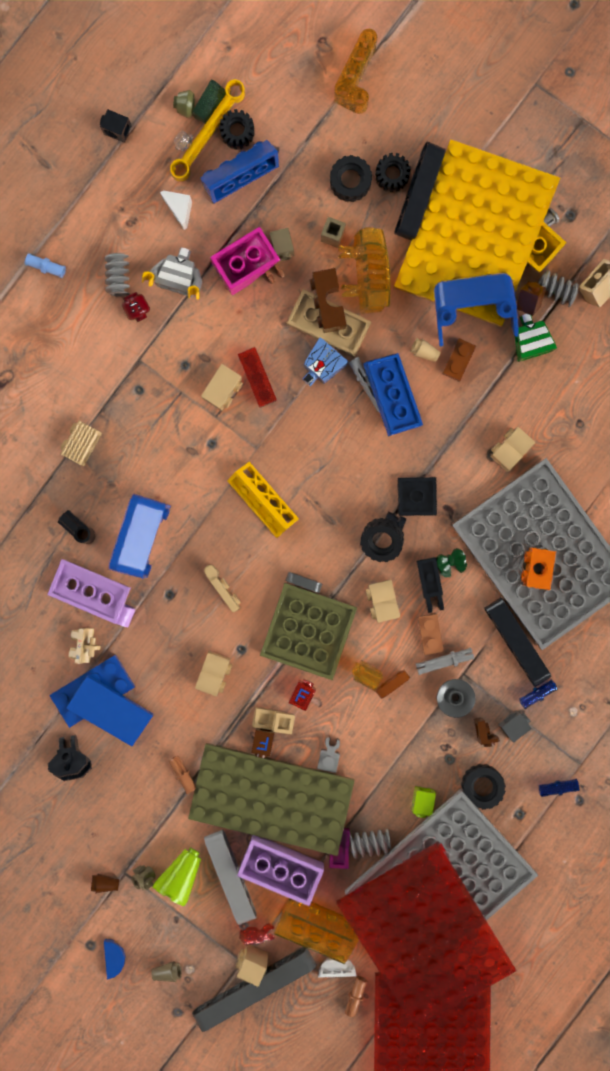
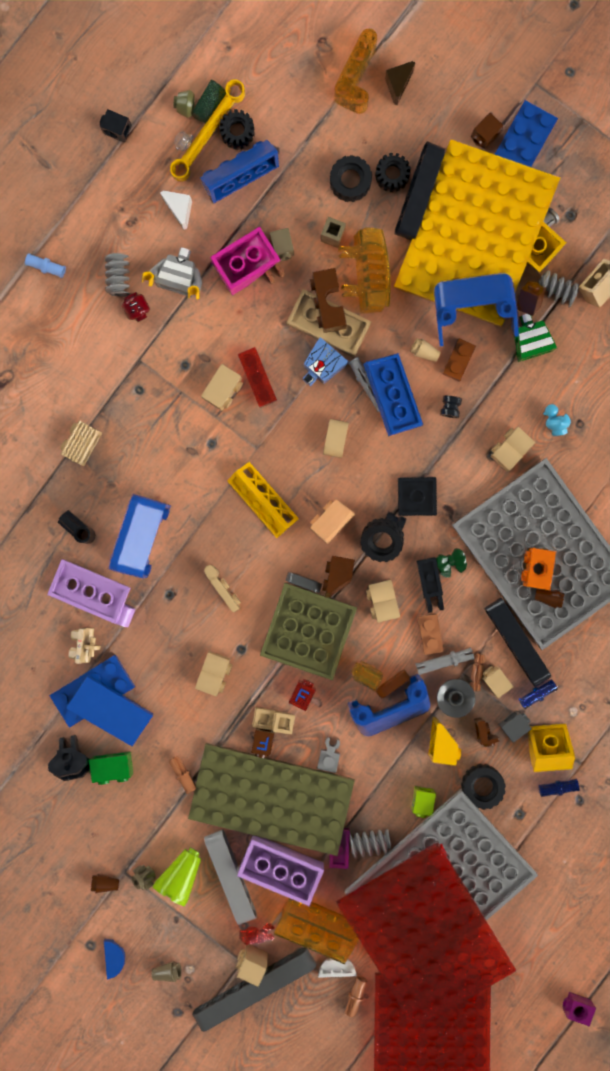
none -> green brick [89,751,134,785]
none -> light nougat slope [310,500,355,544]
none -> reddish brown slope [322,556,355,598]
none -> tan beam [323,419,349,458]
none -> blue windscreen [348,674,431,737]
none -> dark brown slope [385,61,416,105]
none -> yellow slope [428,717,461,765]
none -> black wheel [440,395,462,418]
none -> nougat axle [470,653,485,691]
none -> reddish brown brick [471,112,504,149]
none -> tan brick [482,666,513,698]
none -> blue plate [494,100,558,167]
none -> yellow slope [528,724,575,772]
none -> reddish brown cone [534,589,565,609]
none -> medium azure animal [543,404,571,436]
none -> magenta brick [562,992,596,1027]

